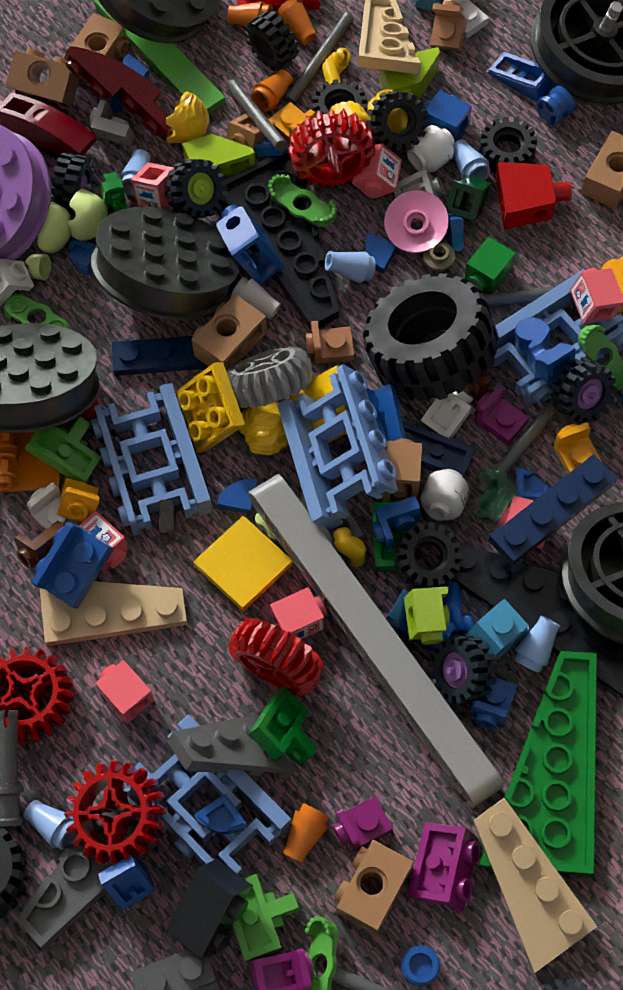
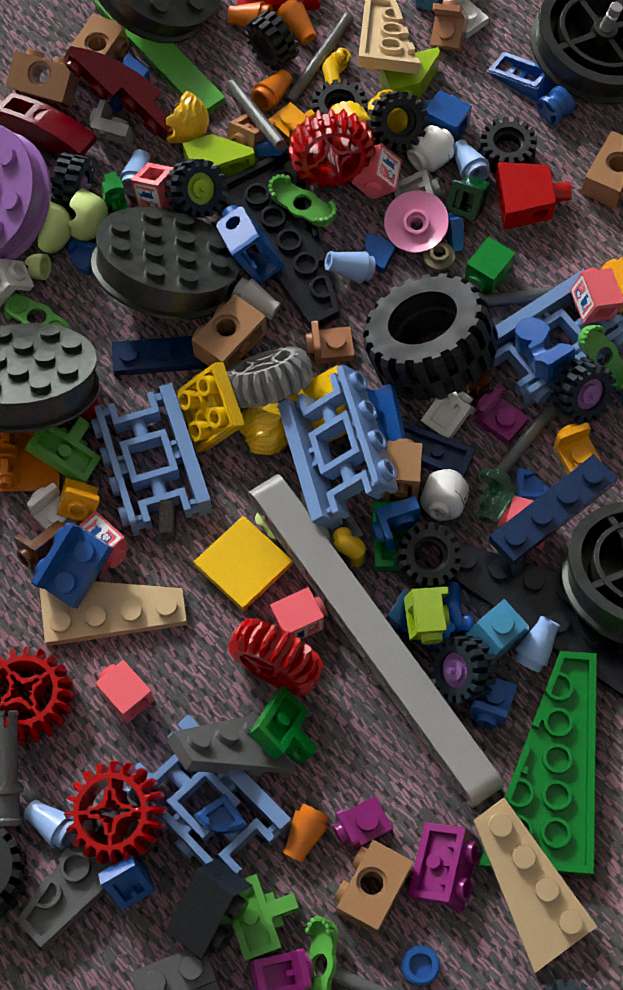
blue tile [217,479,258,514] -> none

